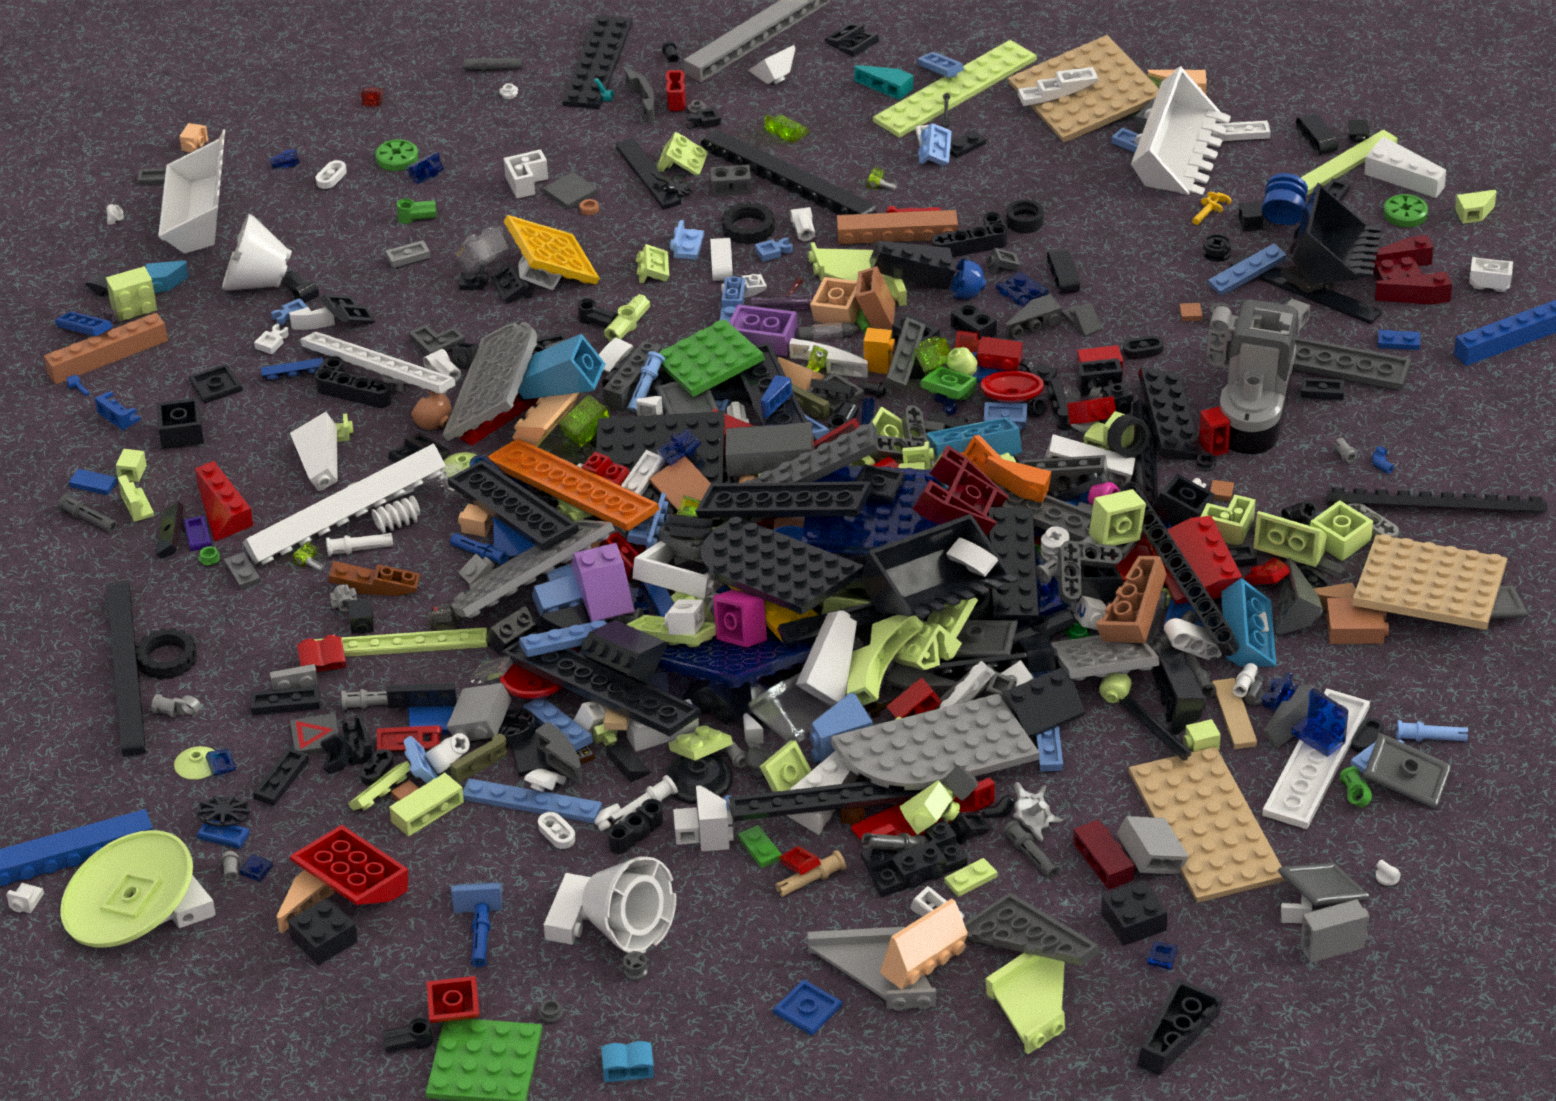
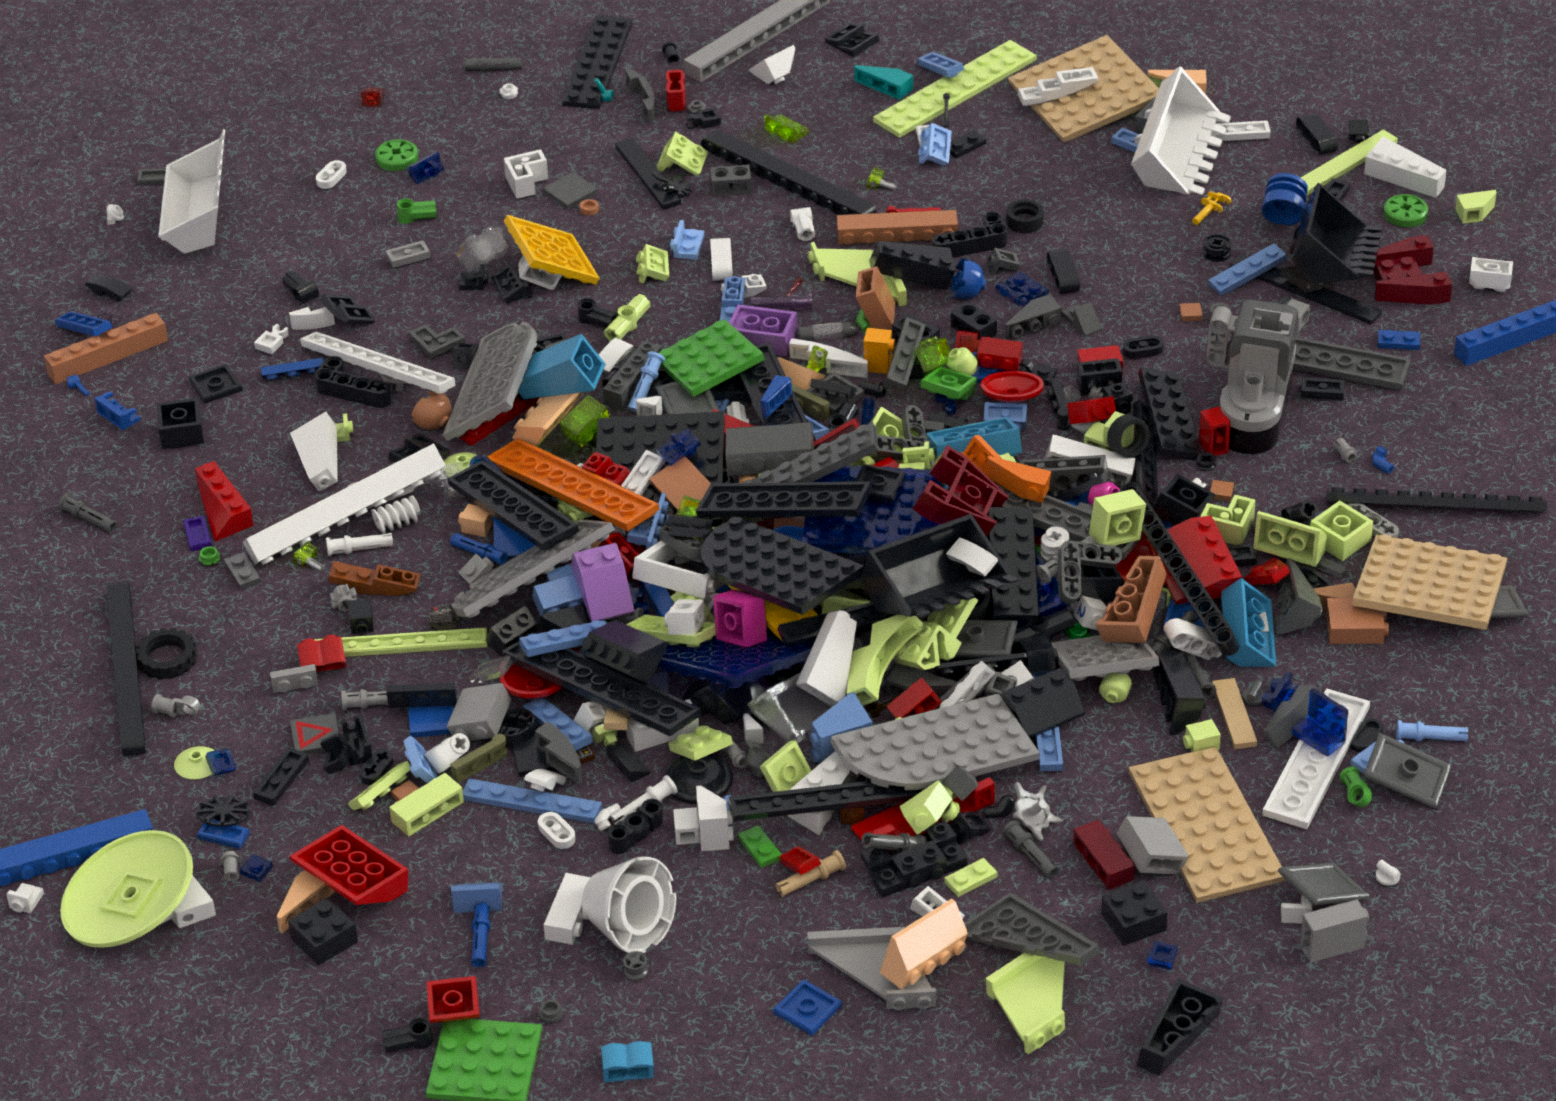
blue tile [69,469,117,495] -> none
yellowish green brick [106,266,157,321] -> none
yellowish green brick [116,449,147,482] -> none
yellowish green bracket [118,475,154,522] -> none
dark azure slope [146,260,189,293] -> none
black tile [156,501,184,559] -> none
light nougat brick [179,123,208,153] -> none
white cone [222,214,292,291] -> none
black plate [251,686,320,715] -> none
clear blue cone [270,148,300,169] -> none
medium blue plate [271,298,308,326] -> none
red plate [377,726,442,752] -> none
white piece [423,349,461,382] -> none
black tyre [722,202,775,244] -> none
medium blue plate [755,238,793,262] -> none
light nougat brick [810,277,861,326] -> none
black plate [1027,397,1047,418] -> none
black axle [1119,695,1191,761] -> none
white pin [1233,663,1258,697] -> none
black brick [1238,201,1264,232] -> none

